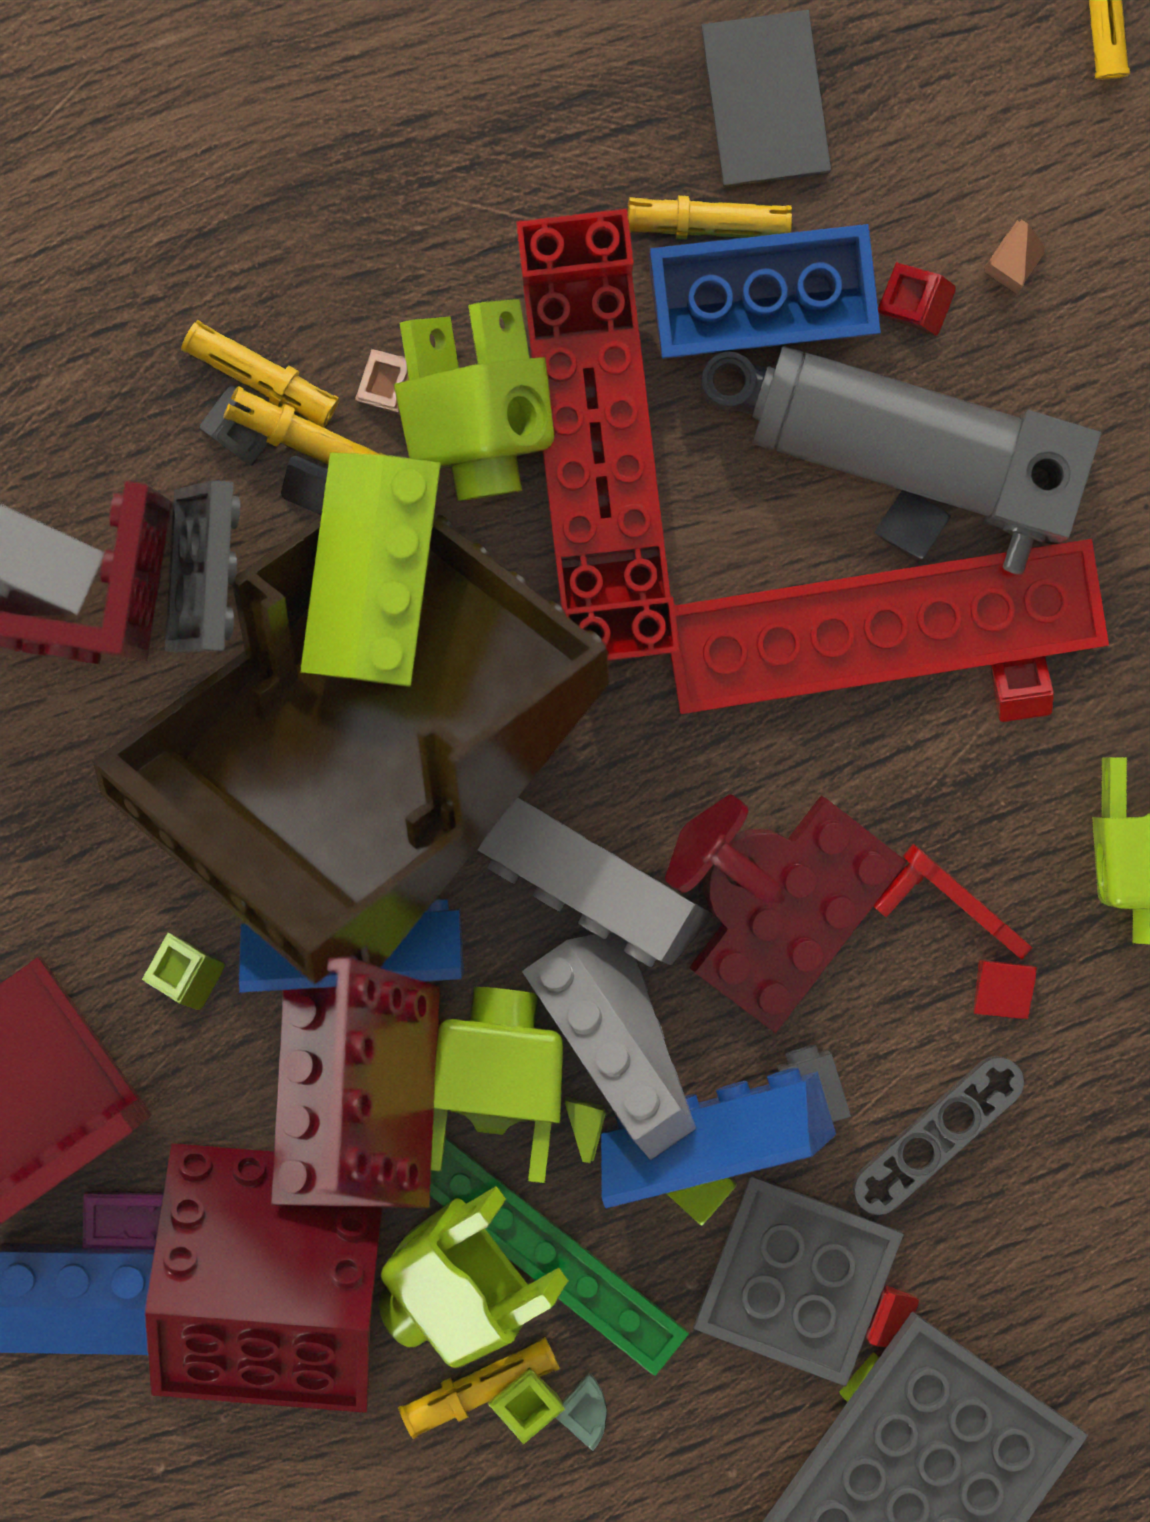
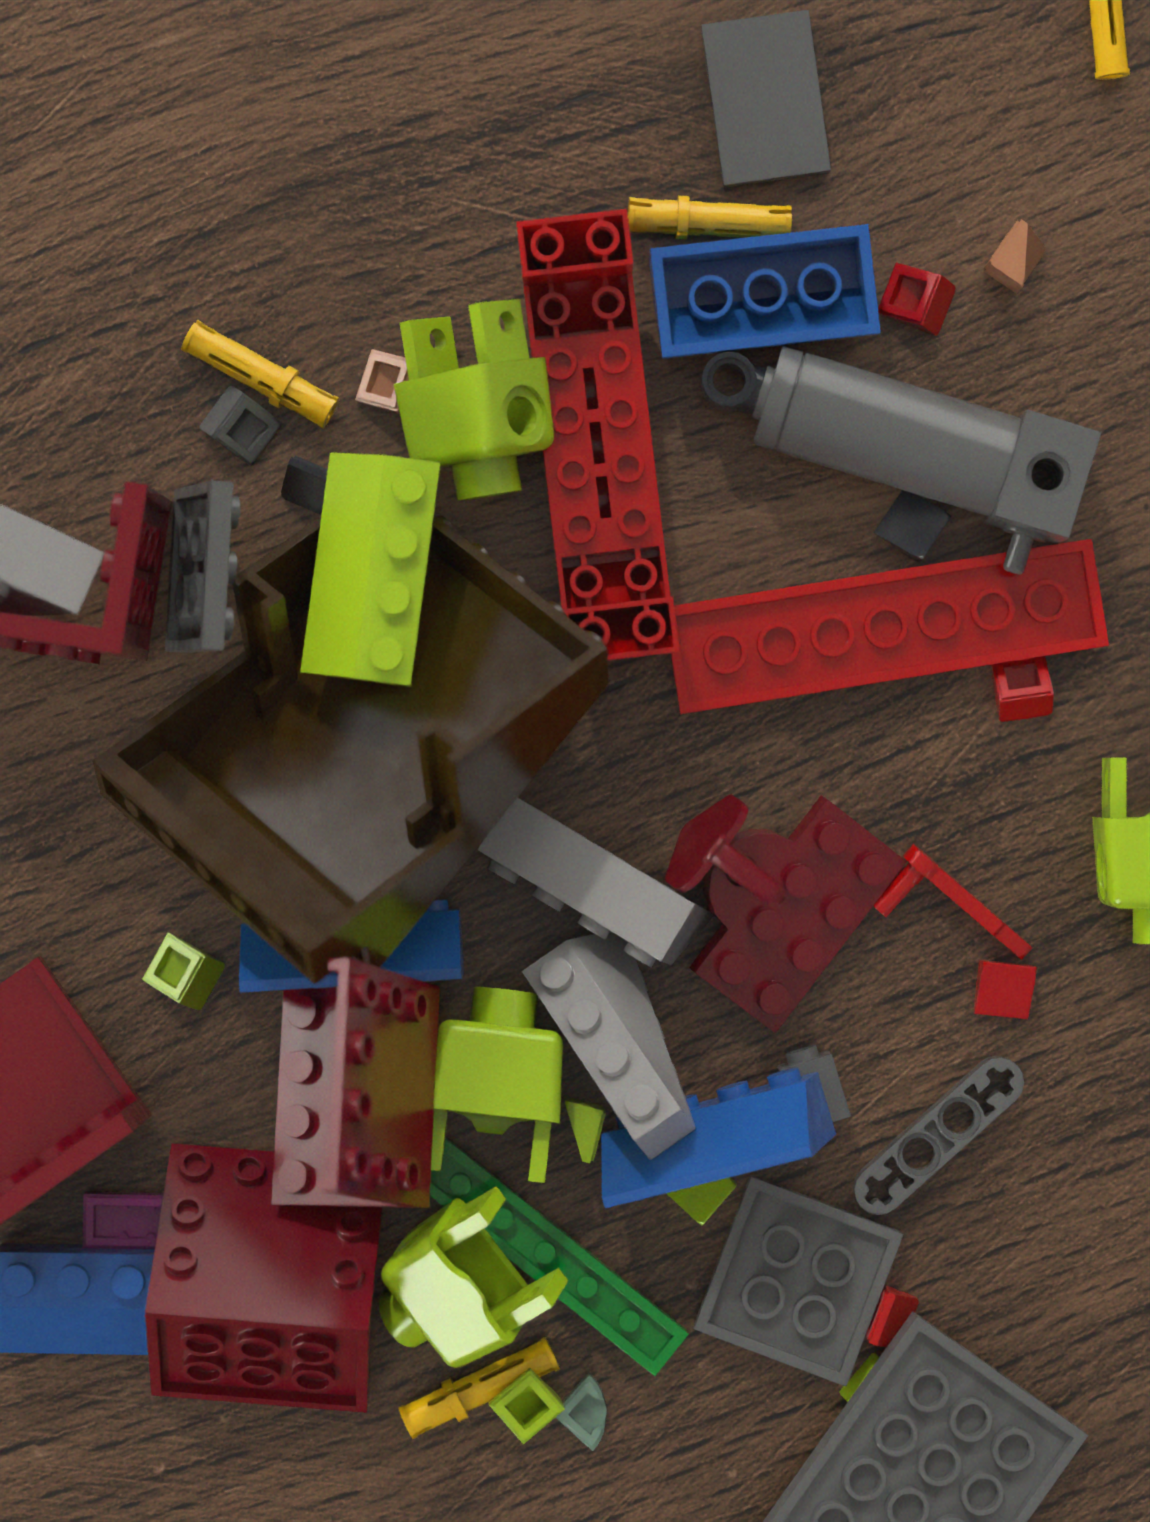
yellow pin [224,386,385,465] -> none

